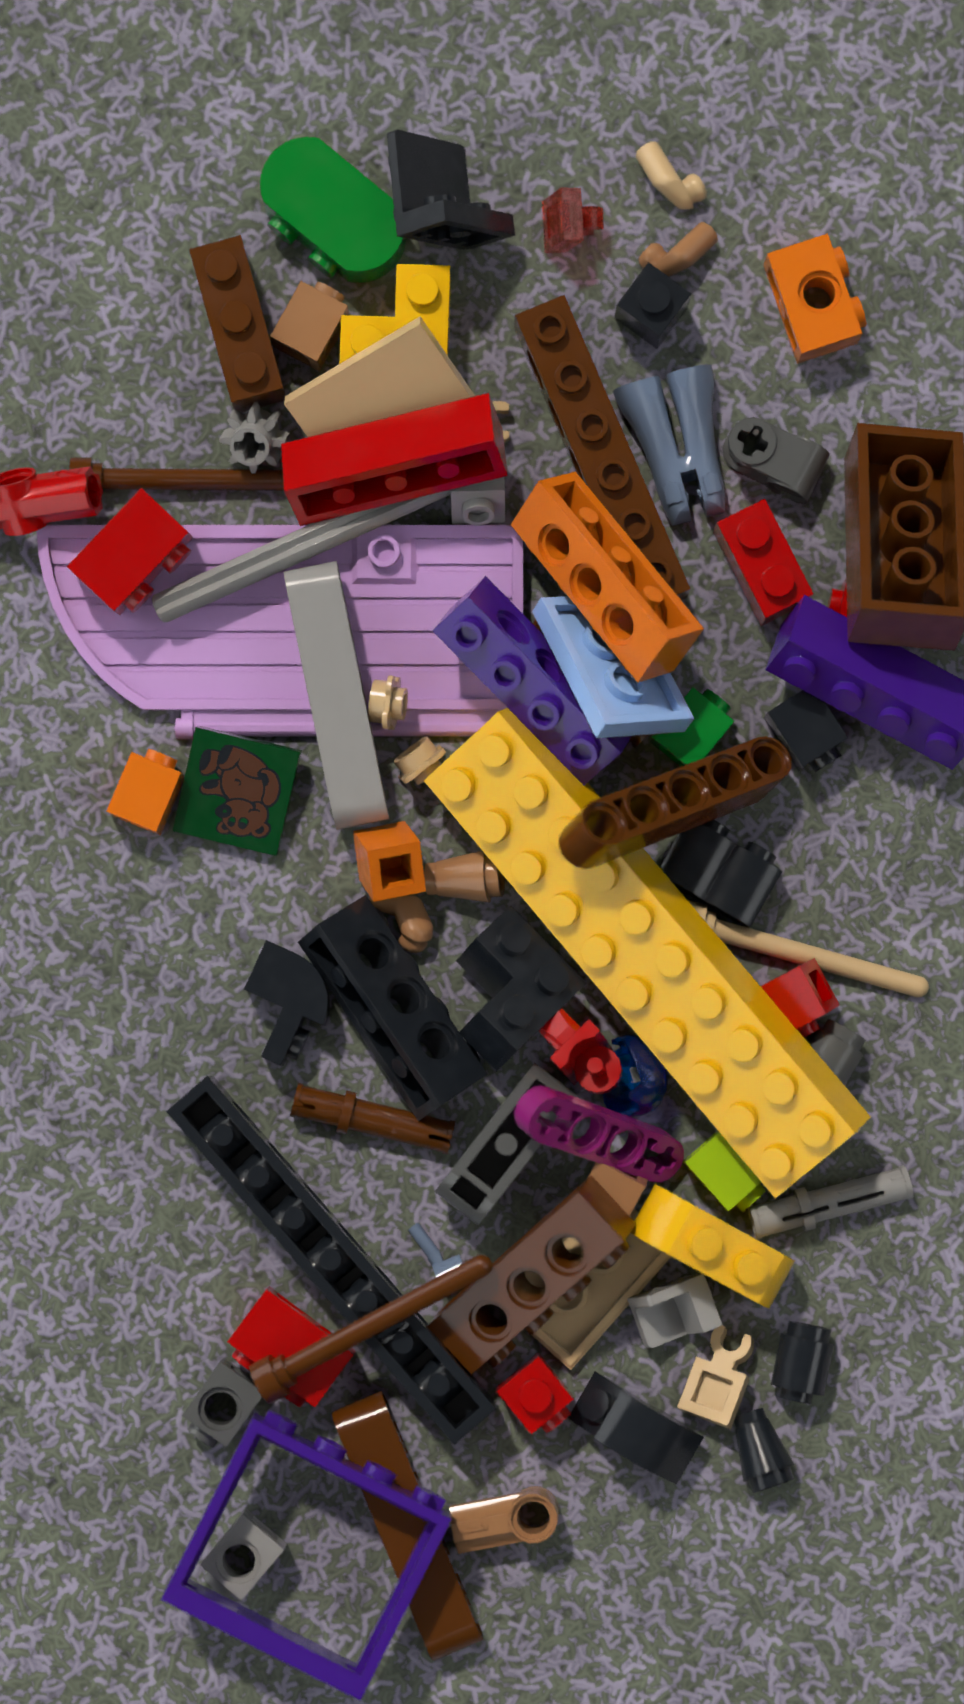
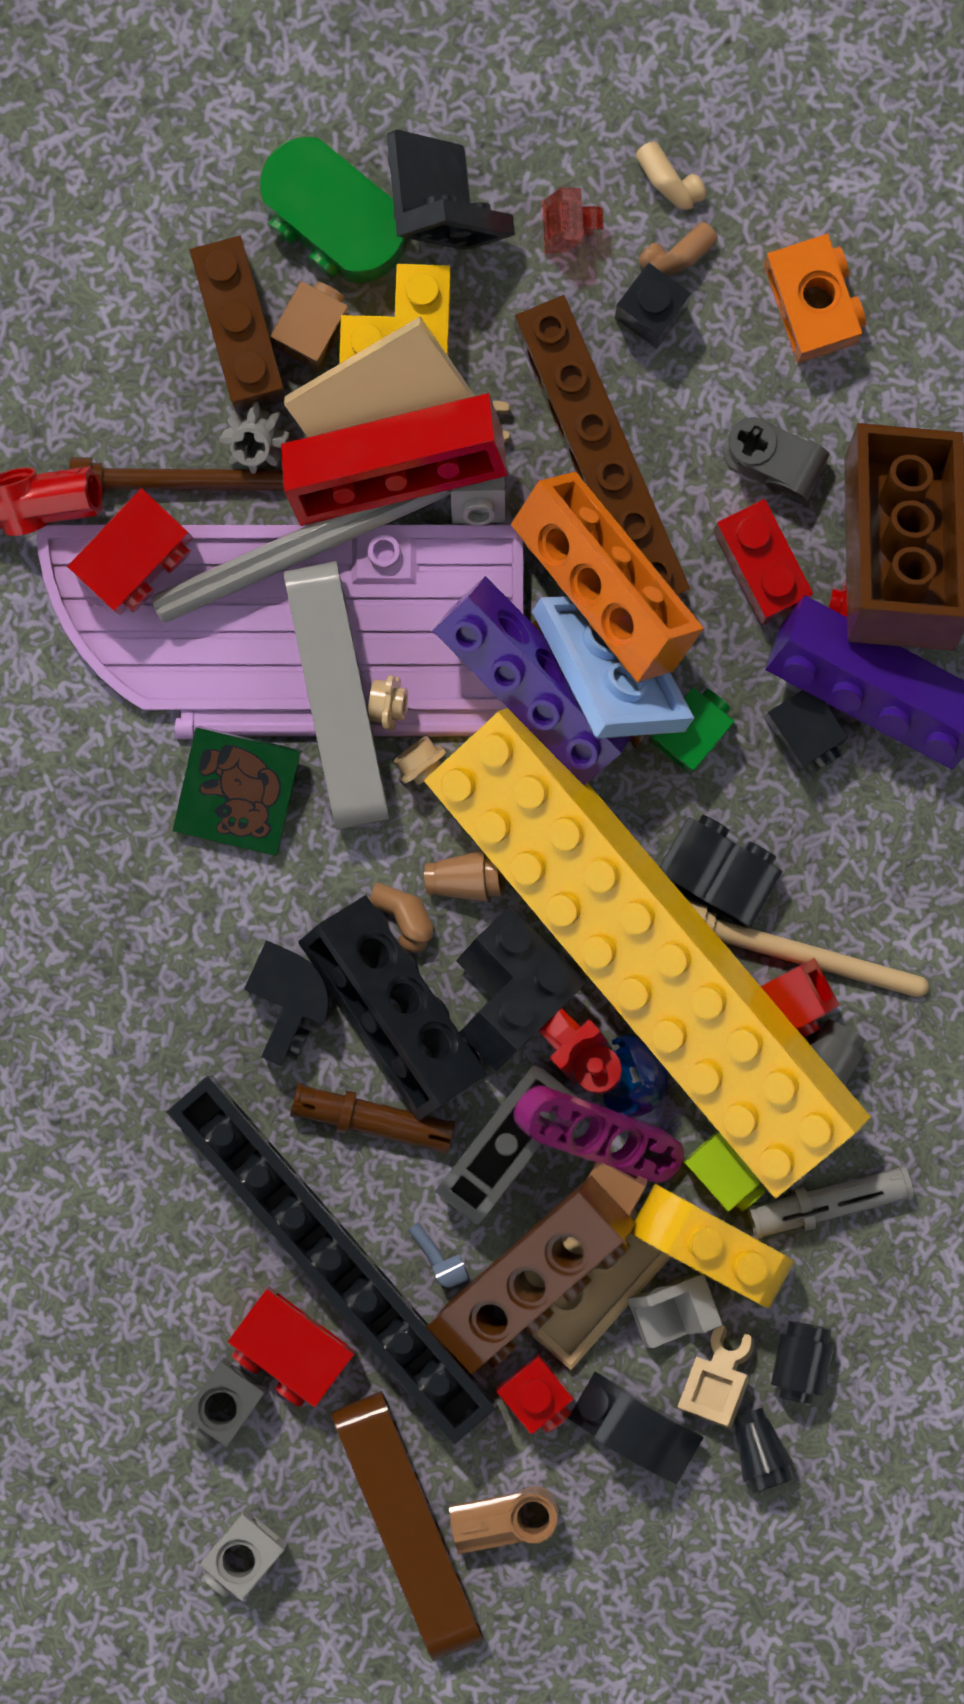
orange brick [106,748,184,836] -> none
dark purple window [161,1410,452,1701] -> none
reddish brown piece [249,1255,493,1404] -> none
orange brick [353,821,426,902] -> none
reddish brown beam [559,736,791,869] -> none
sand blue piece [612,364,725,526] -> none

